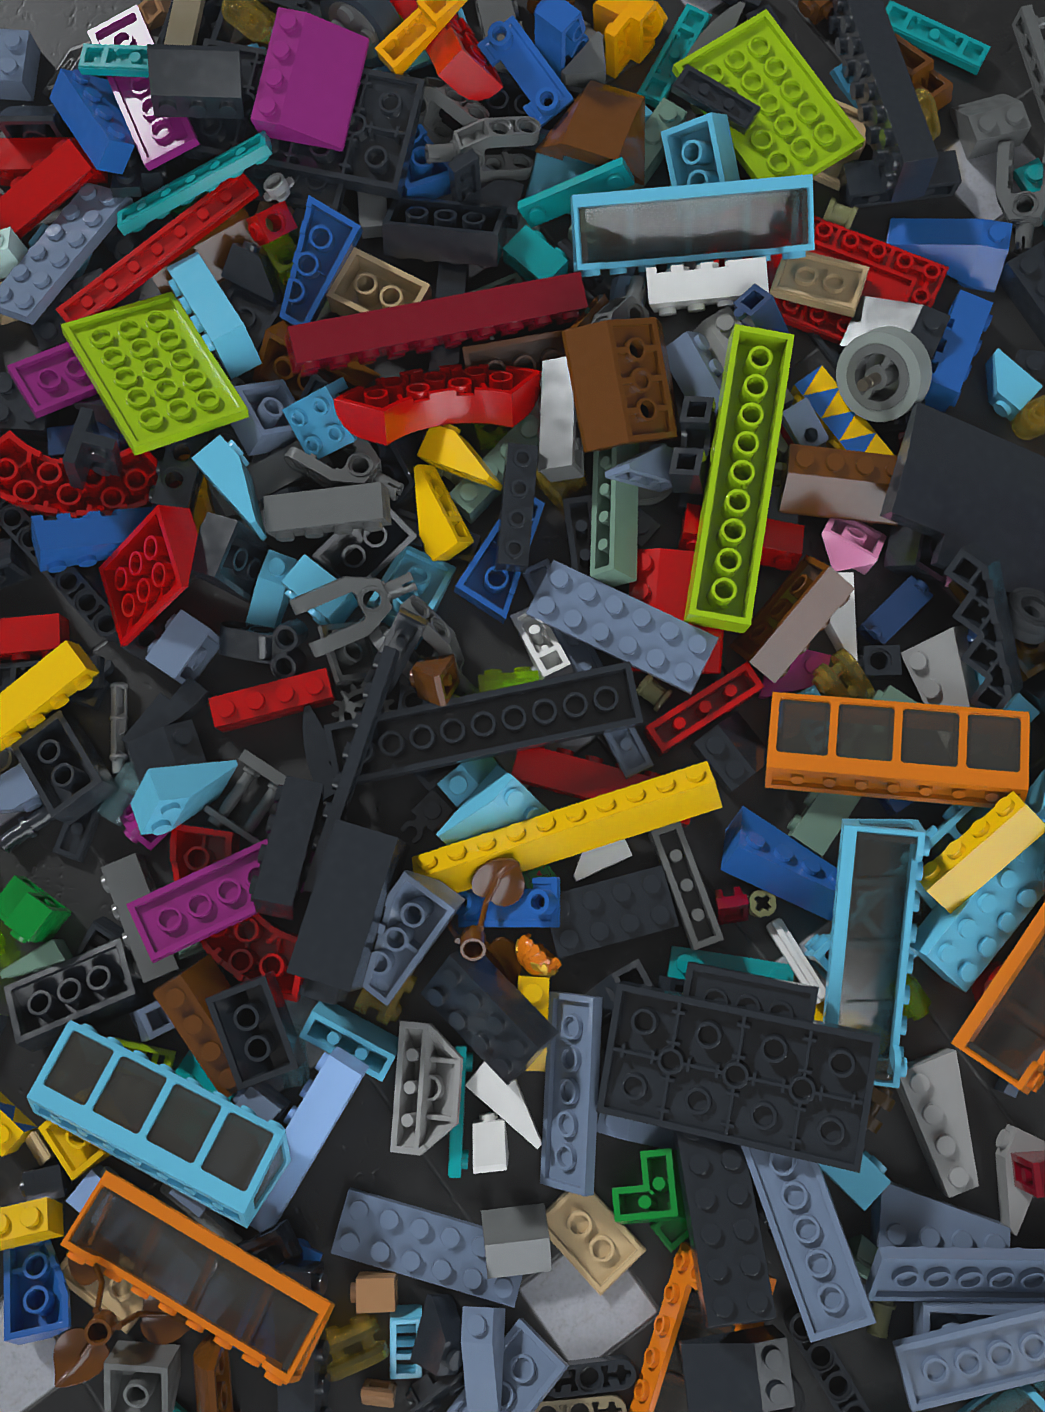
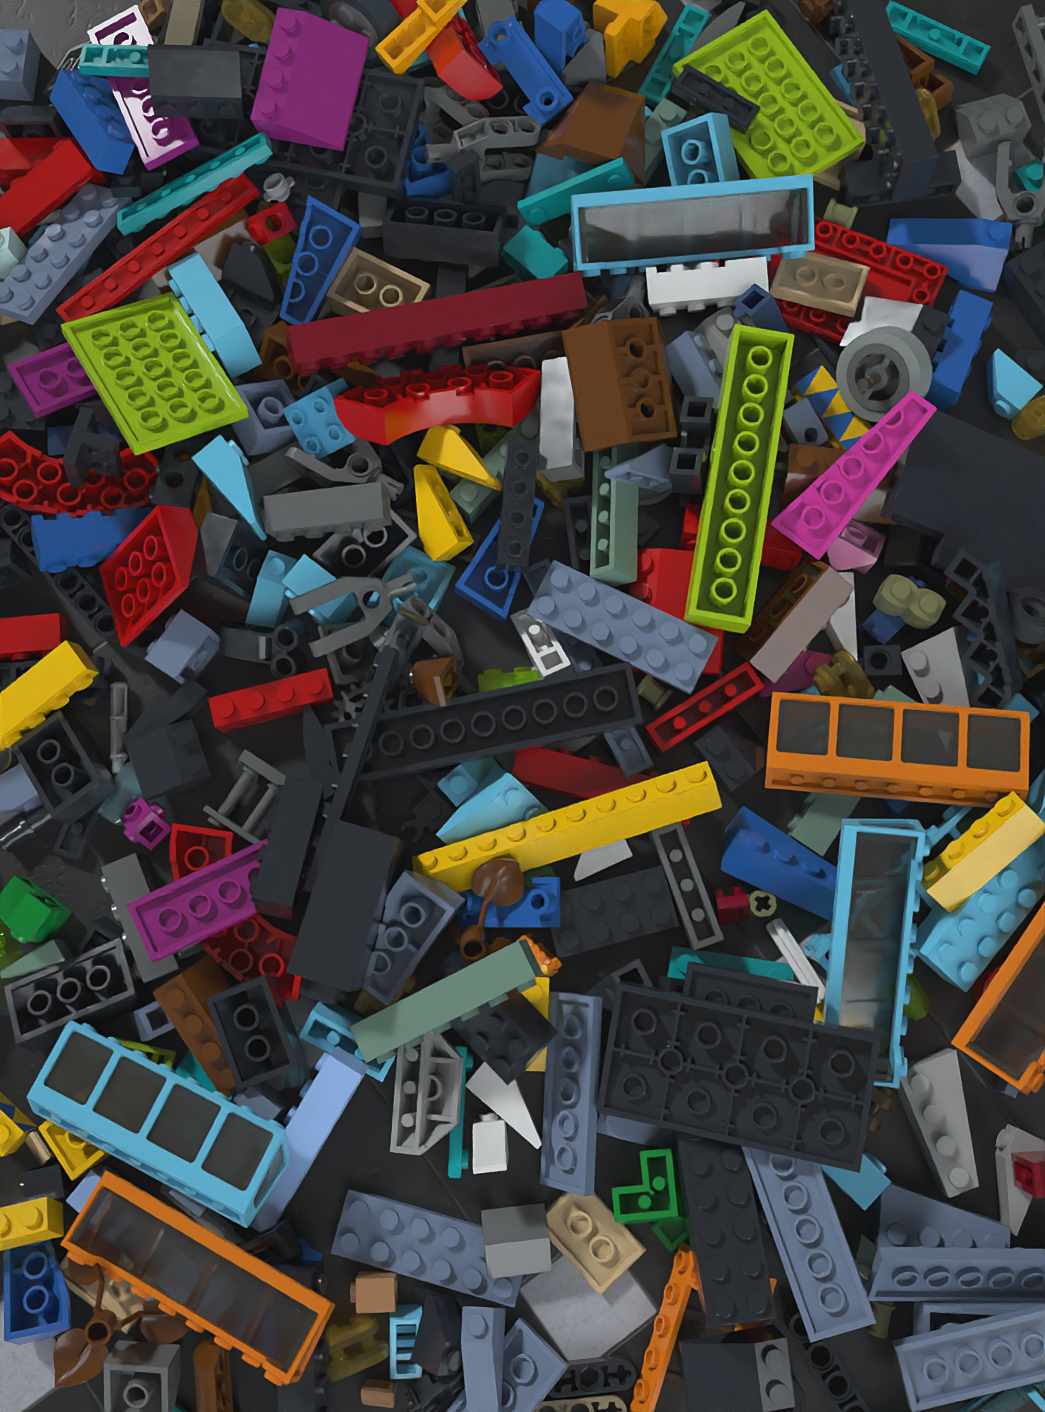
medium azure slope [130,760,238,835] -> none
none -> sand green brick [350,939,543,1064]
none -> dark pink wing [771,390,937,560]
none -> olive brick [873,575,946,629]

